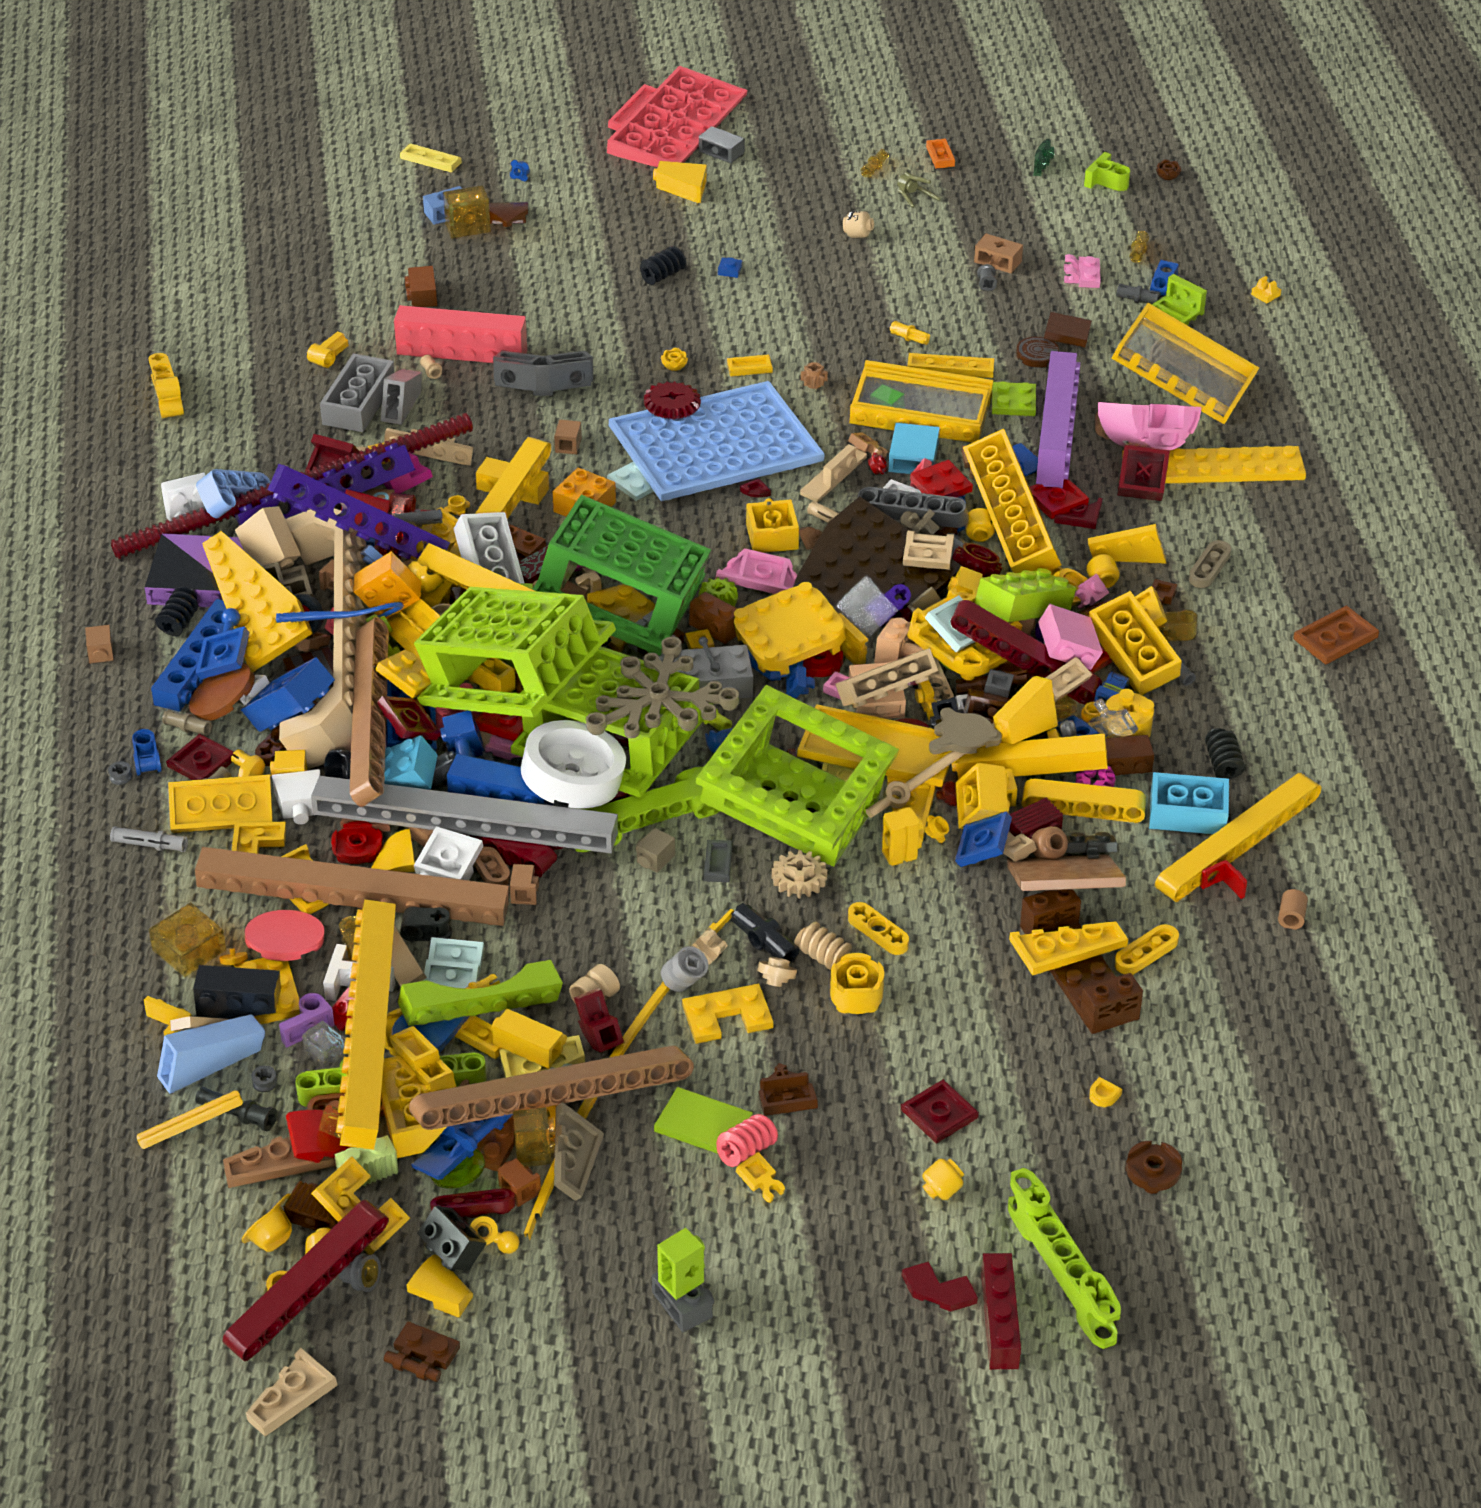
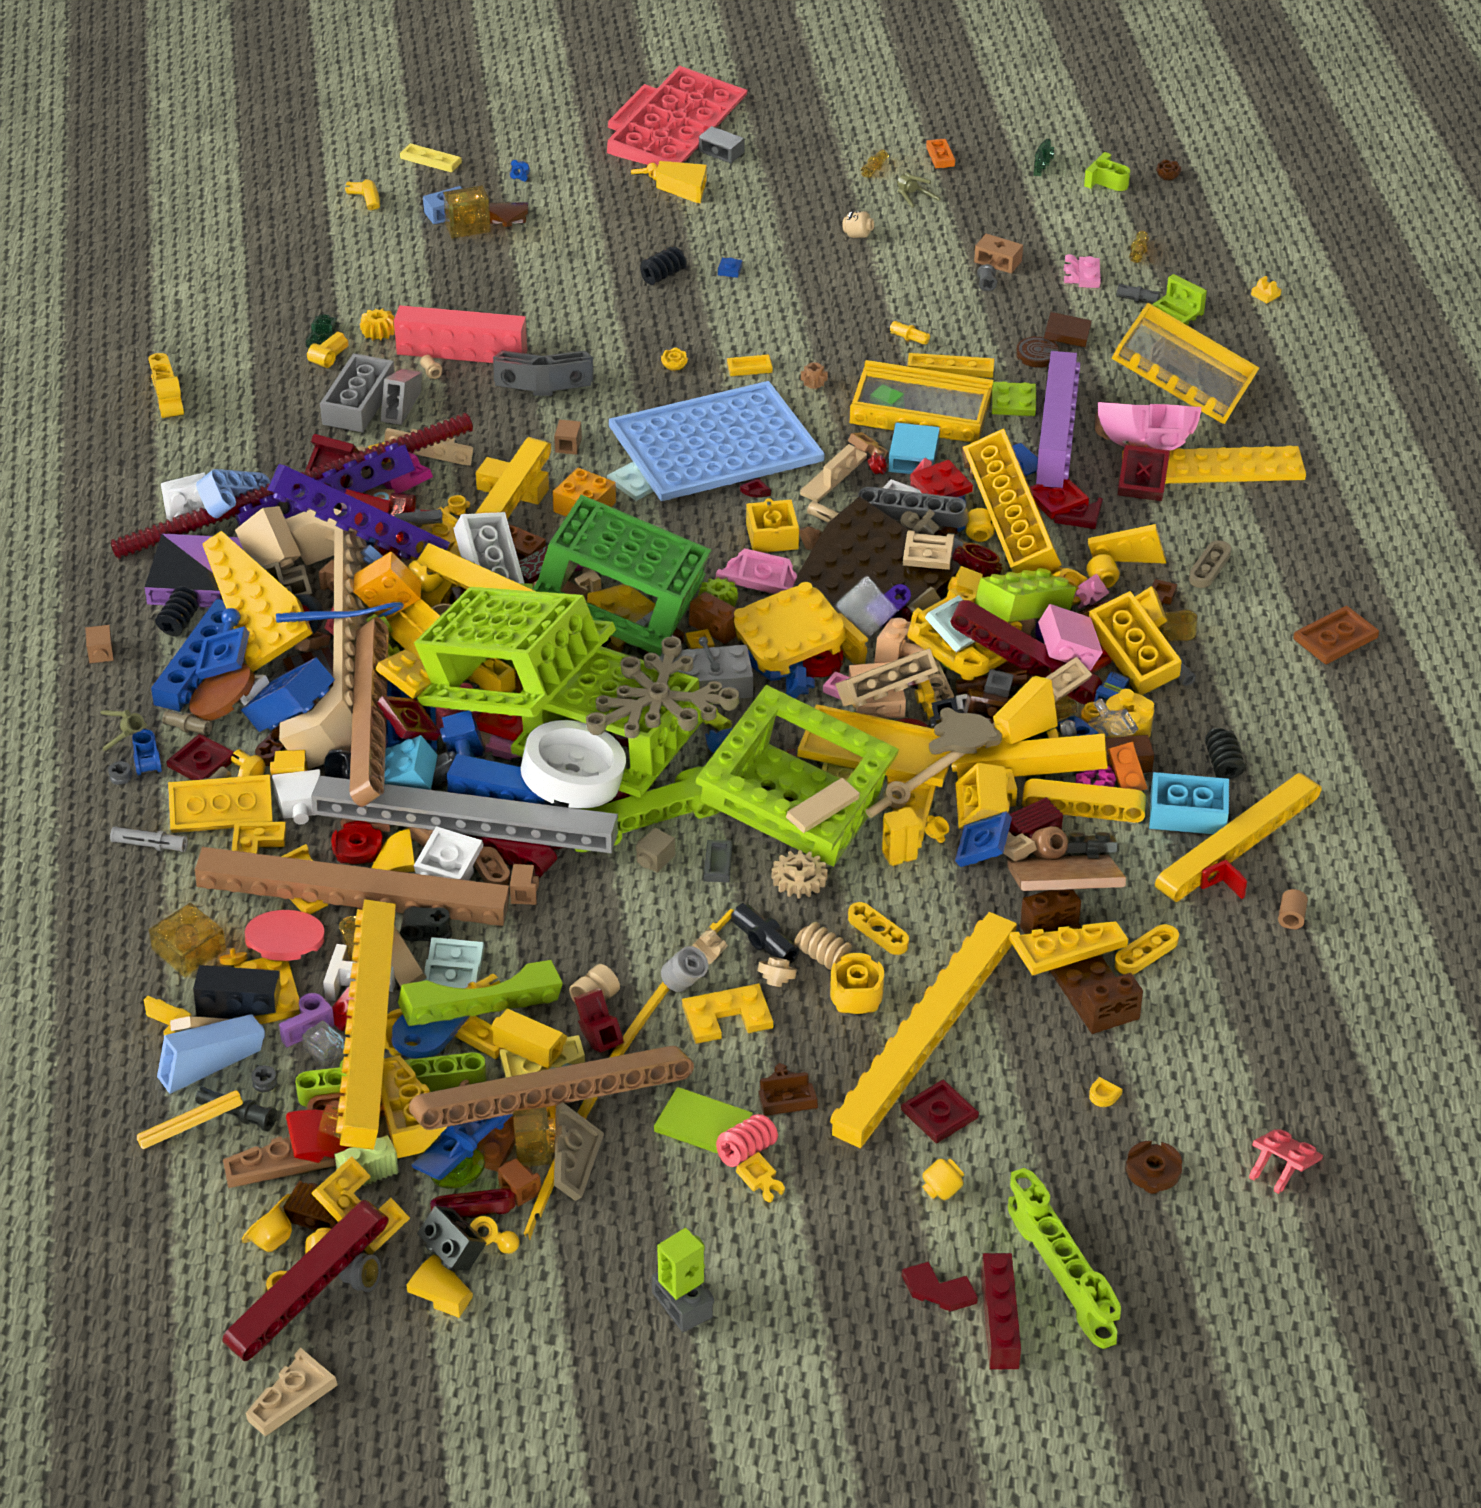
reddish brown plate [384,1321,460,1382] -> none
yellow slope [389,1026,456,1092] -> none
dark orange brick [404,266,437,307] -> none
dark red gear [644,381,701,419] -> none
clear red plate [936,781,957,806] -> none
blue leg [1150,260,1179,297] -> none
none -> olive plant [100,710,147,751]
none -> clear green slope [306,314,337,348]
none -> yellow arm [345,179,380,210]
none -> yellow gear [360,308,395,341]
none -> yellow hand [631,163,658,178]
none -> tan tile [786,778,860,833]
none -> yellow brick [830,912,1017,1148]
none -> orange plate [1107,742,1148,791]
none -> coral plate [1249,1129,1323,1194]

